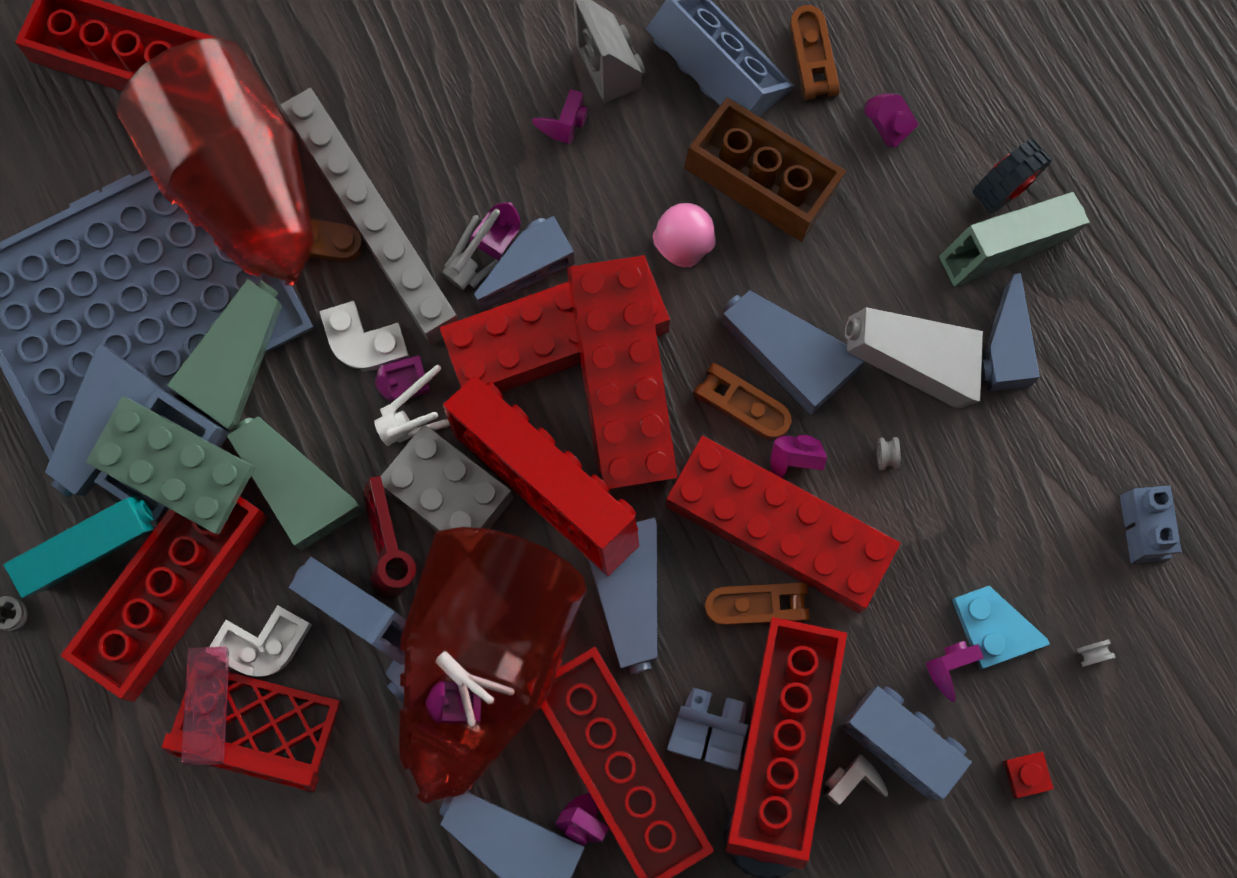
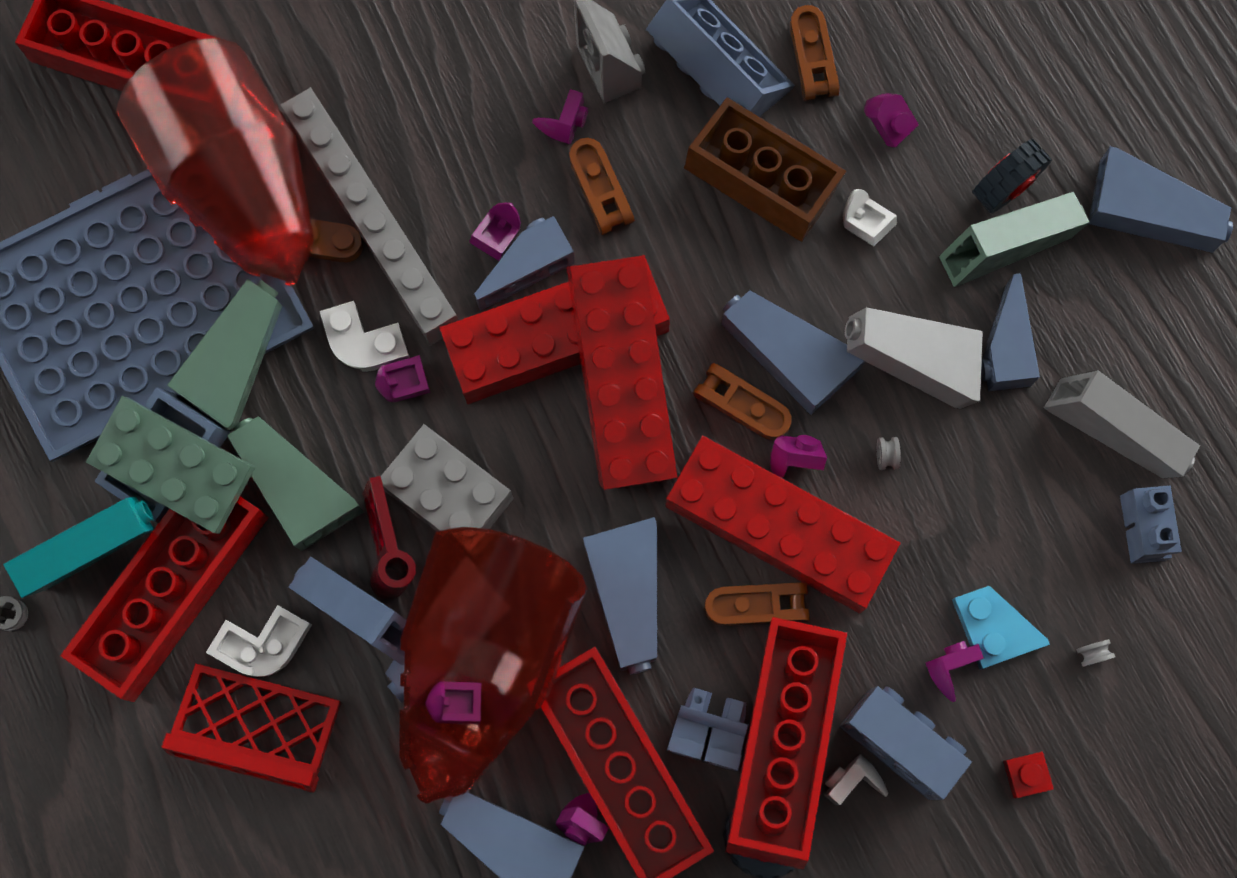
sand blue slope [45,343,164,497] -> none
clear pink plate [181,647,229,765] -> none
white plant [374,365,450,446] -> none
white plant [435,651,514,726] -> none
light grey plant [441,209,504,290] -> none
red brick [443,375,640,577] -> none
bright pink helmet [653,203,716,268] -> none
none -> dark orange plate [569,138,635,235]
none -> white plate [843,189,897,246]
none -> light grey slope [1044,371,1200,478]
none -> sand blue slope [1089,146,1233,253]

